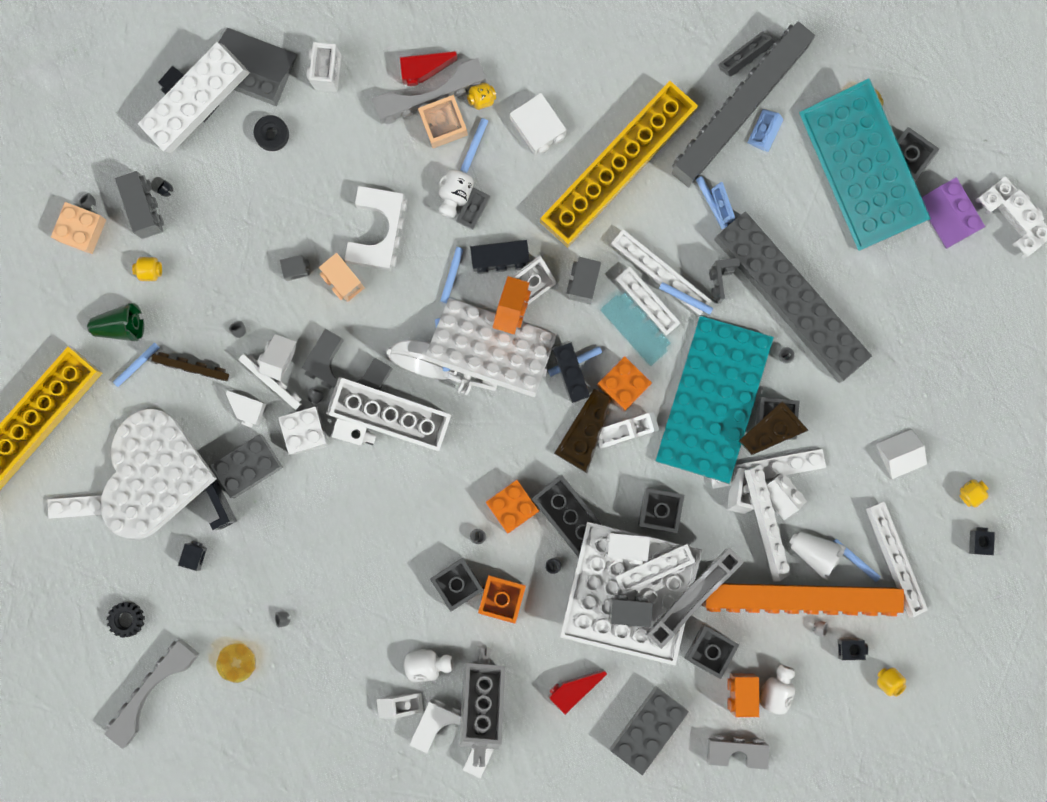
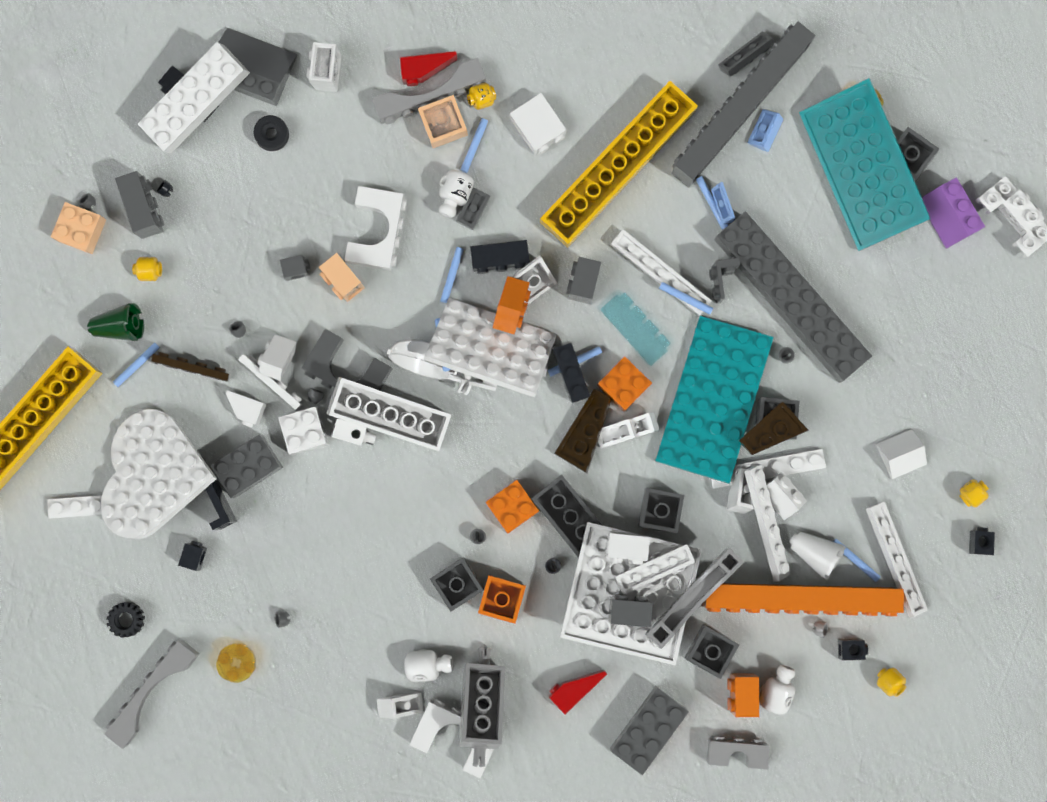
white plate [615,267,680,336] -> none

